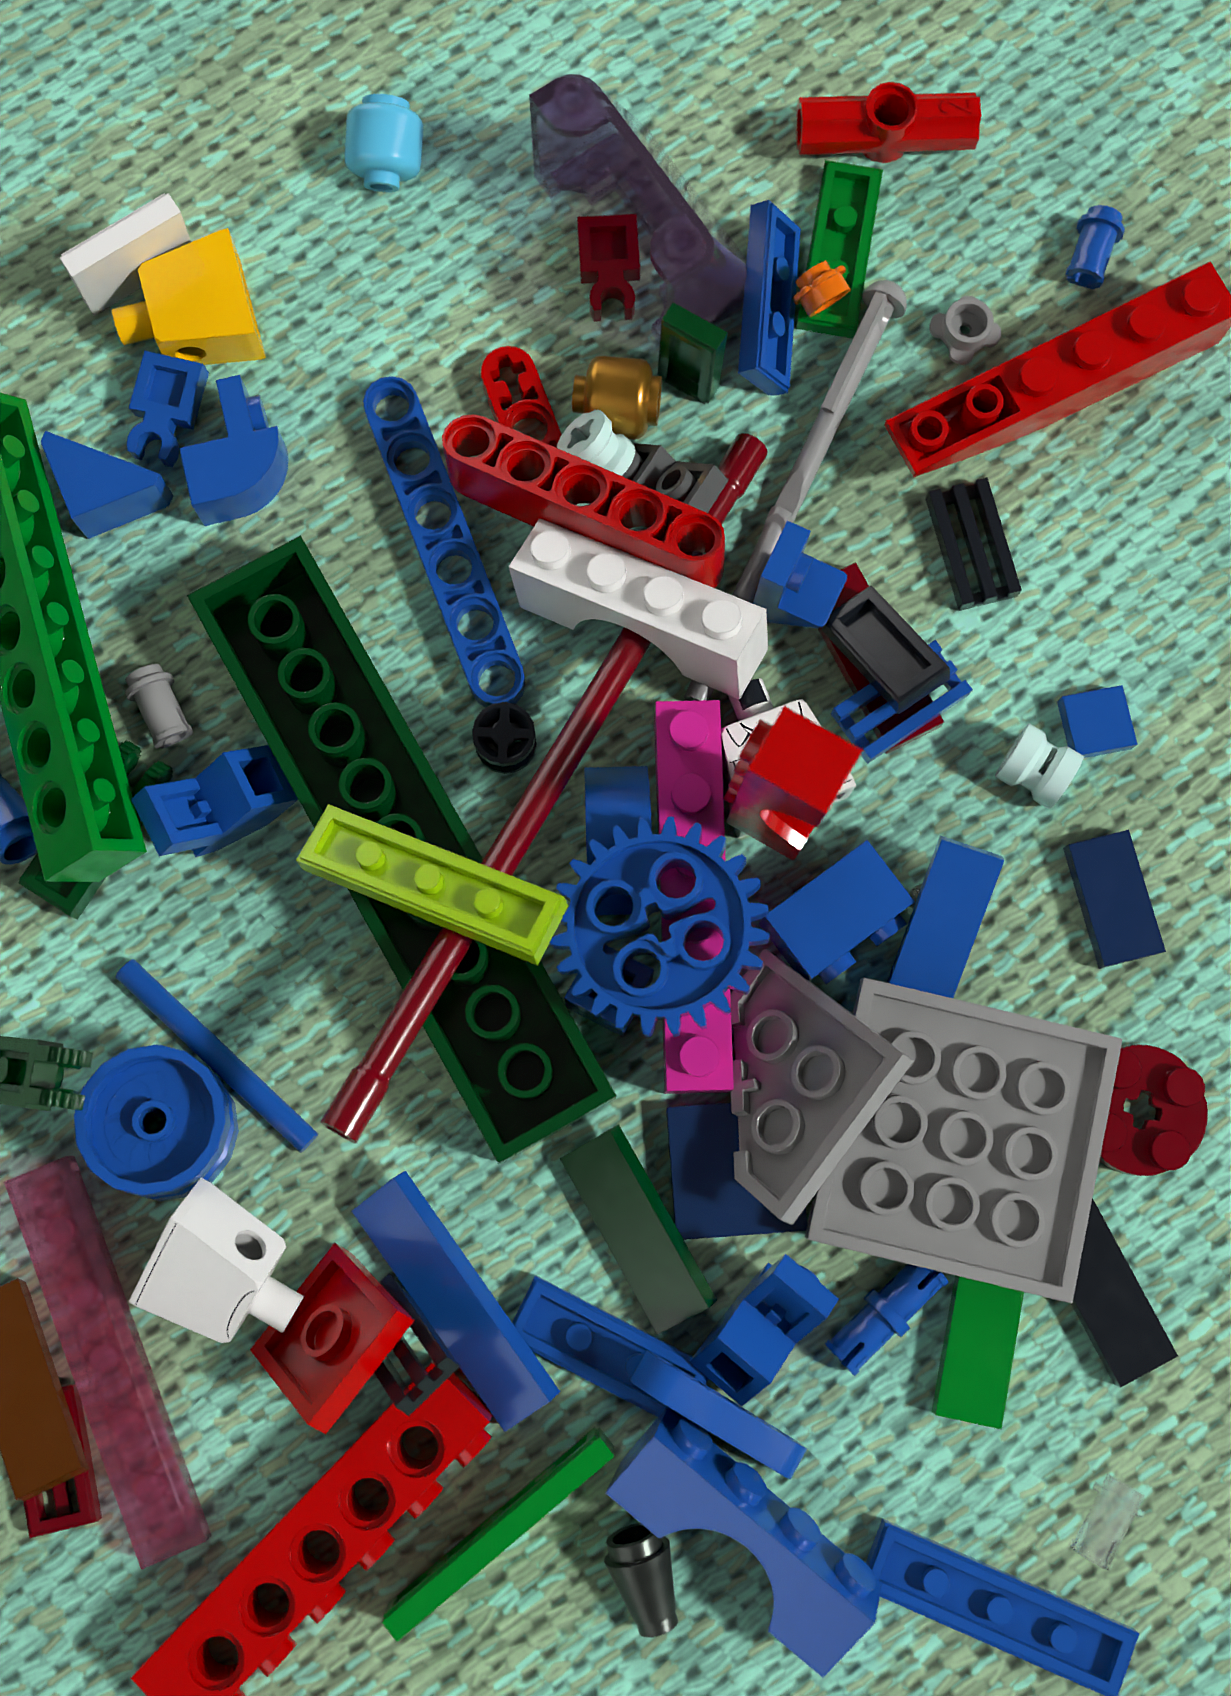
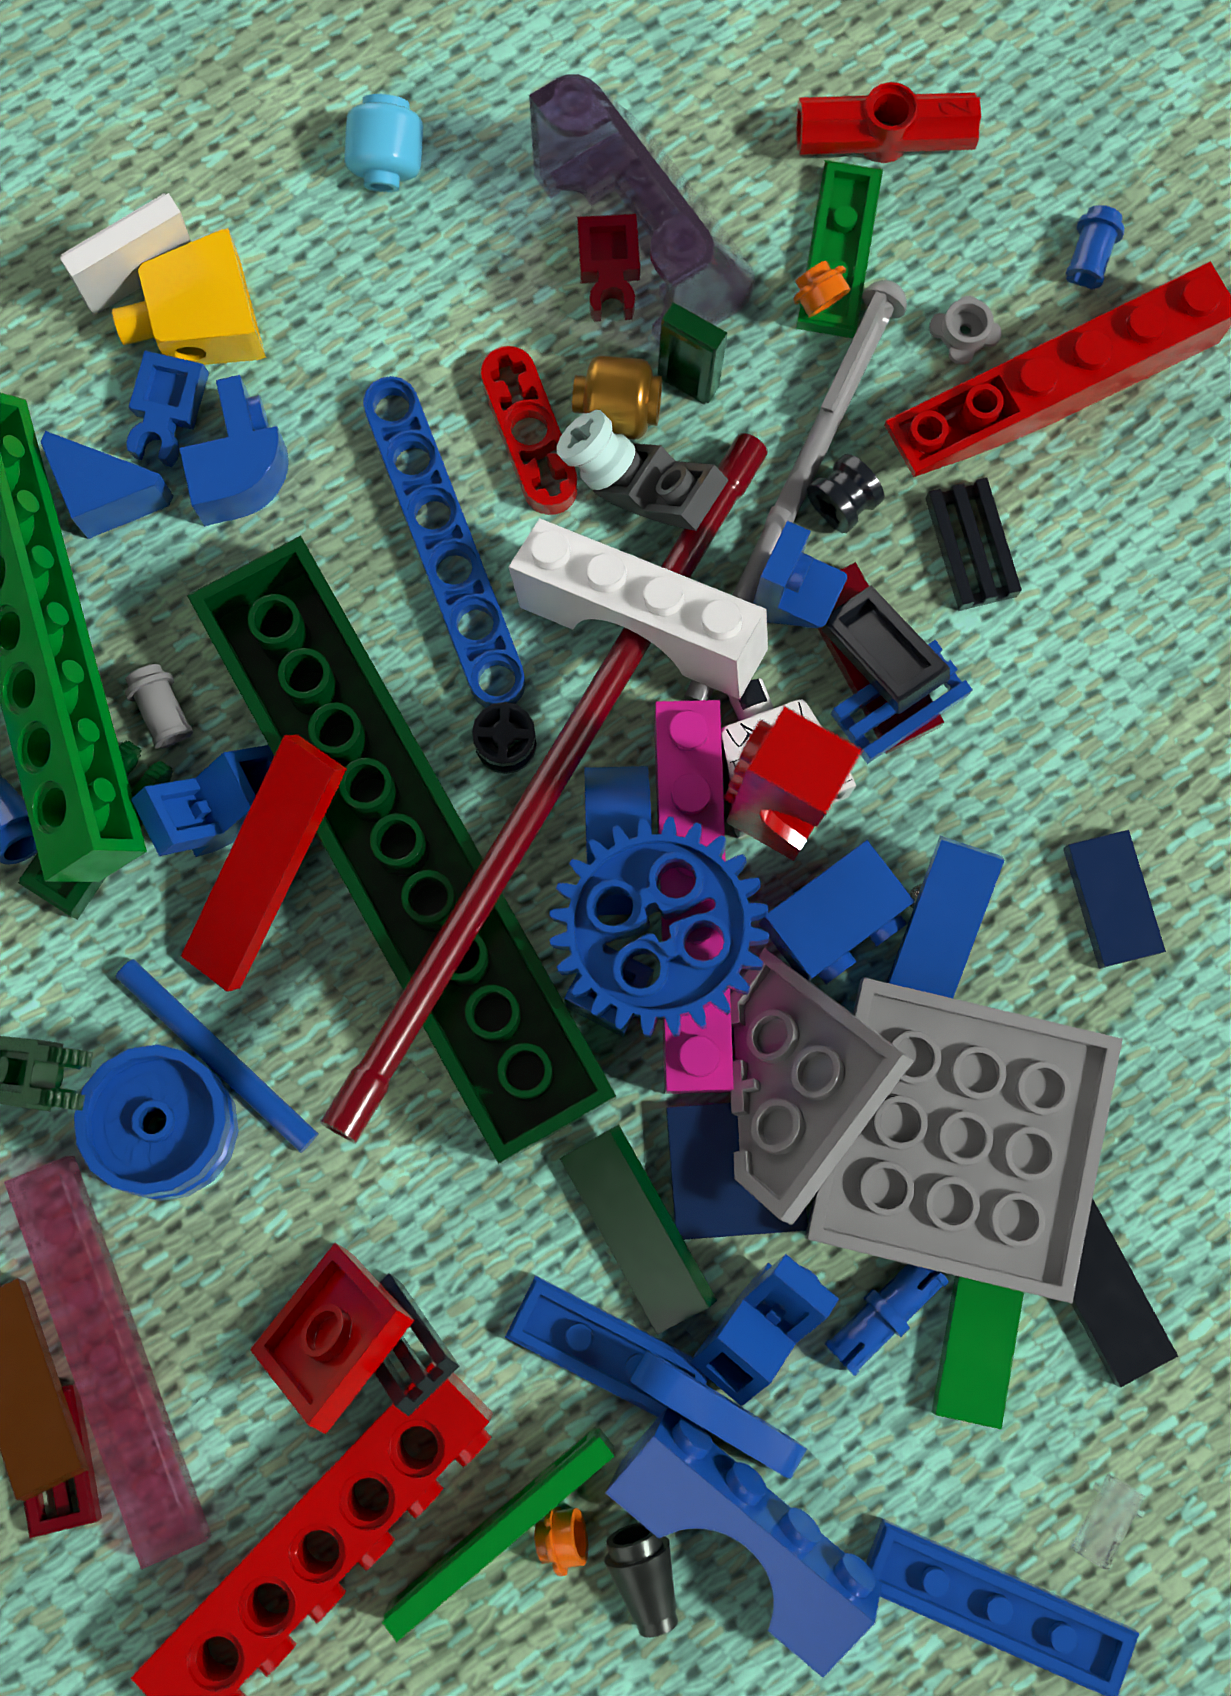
white torso [129,1177,304,1343] -> none
lime tile [296,804,568,965] -> none
blue tile [352,1170,560,1432] -> none
red beam [442,414,725,588] -> none
blue tile [738,200,801,396] -> none
light aqua wheel [995,723,1084,810] -> none
blue tile [1057,685,1138,758] -> none
dark red plate [1099,1045,1208,1176] -> none
none -> red tile [181,735,347,992]
none -> orange plate [534,1506,588,1577]
none -> black wheel [807,454,885,533]

